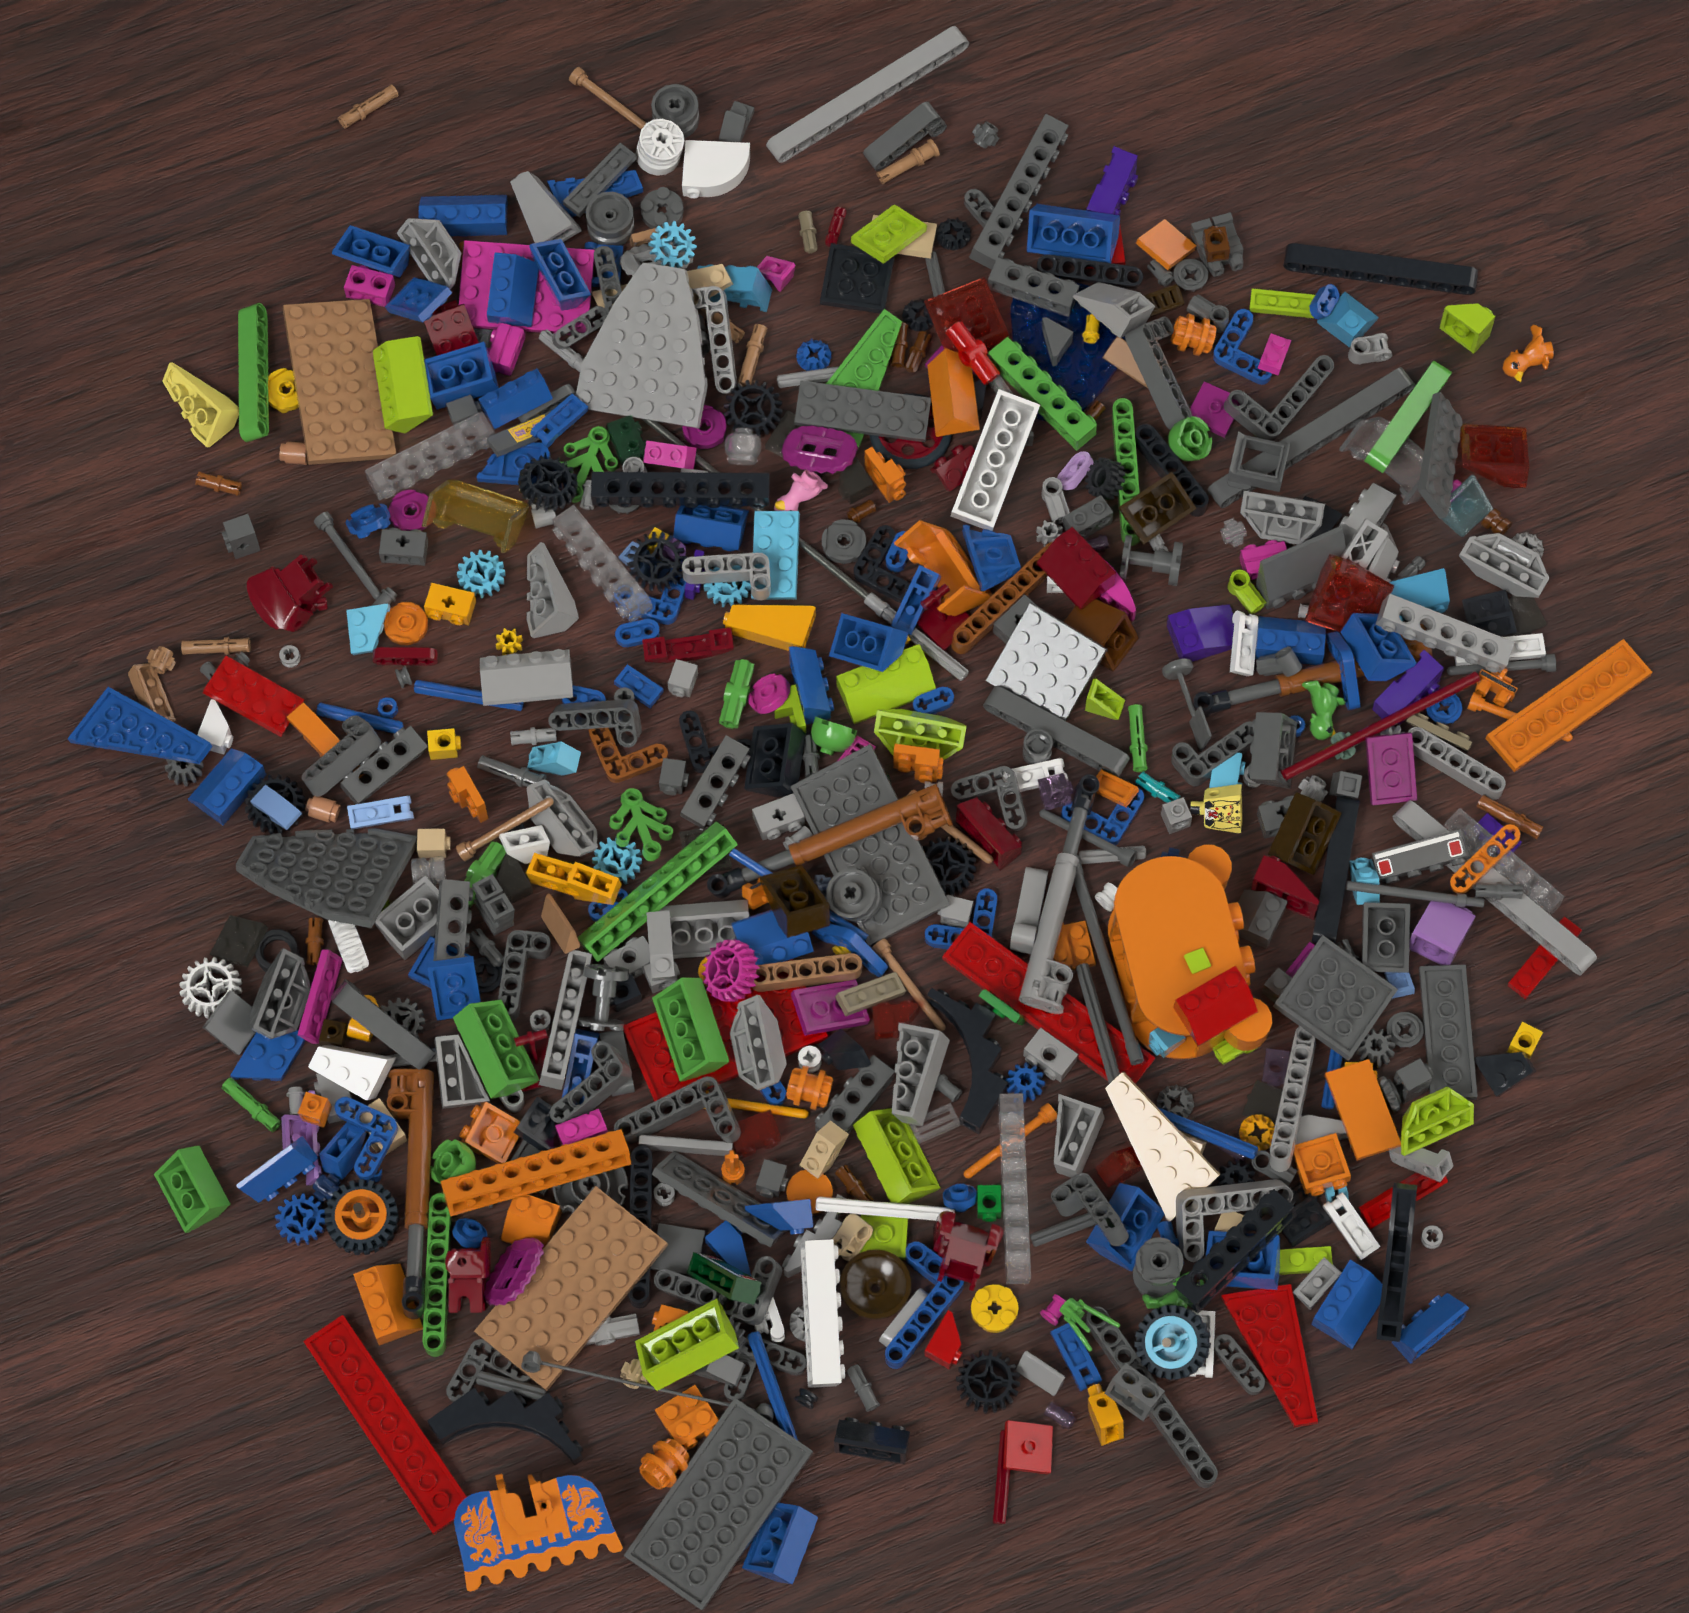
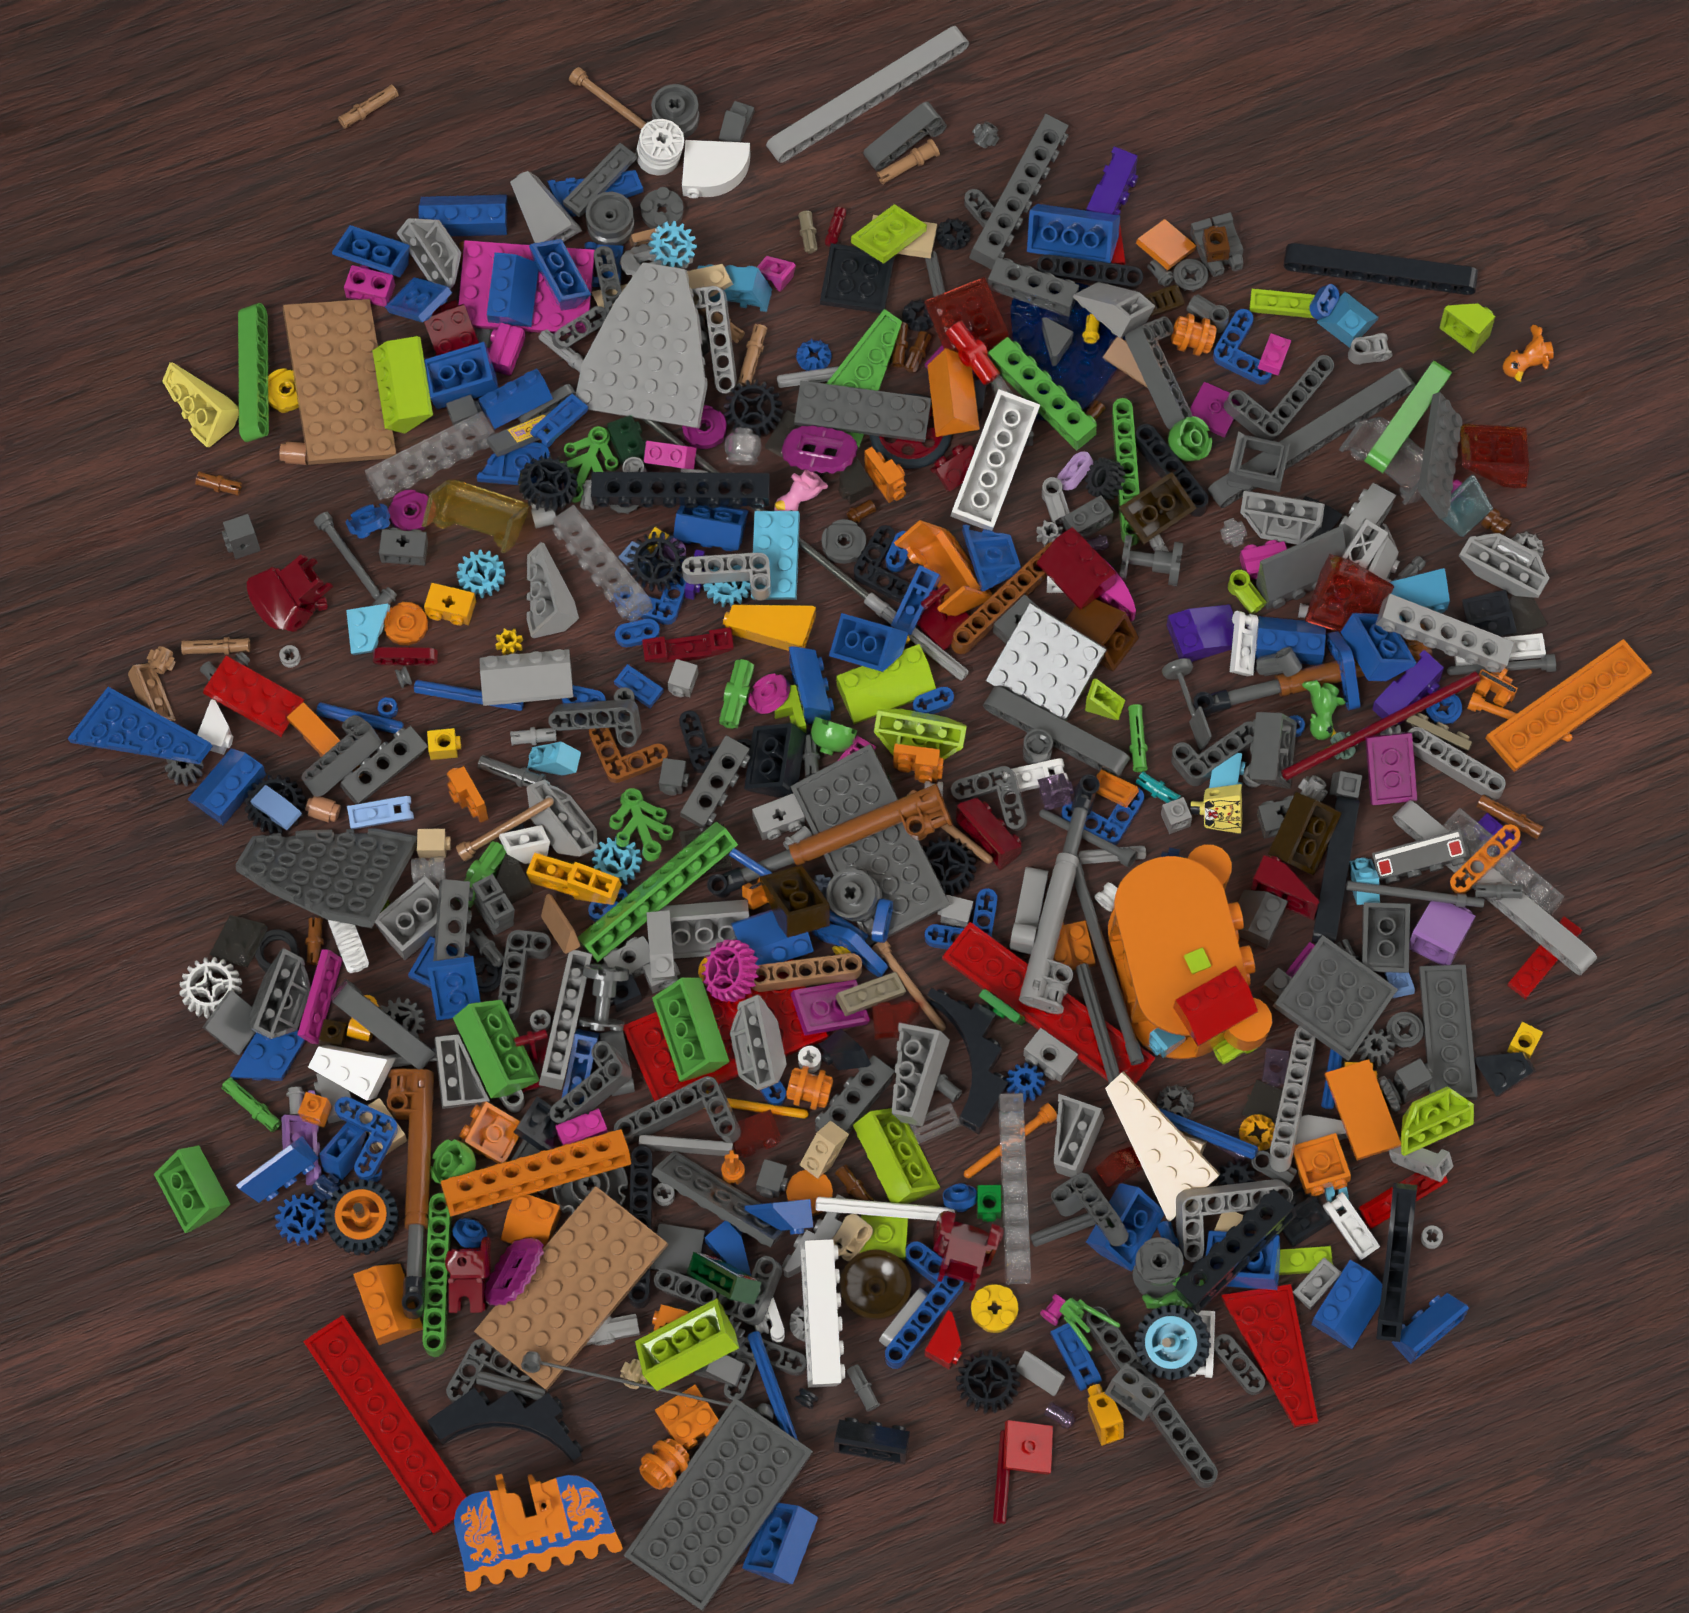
none -> blue beam [872,899,893,943]

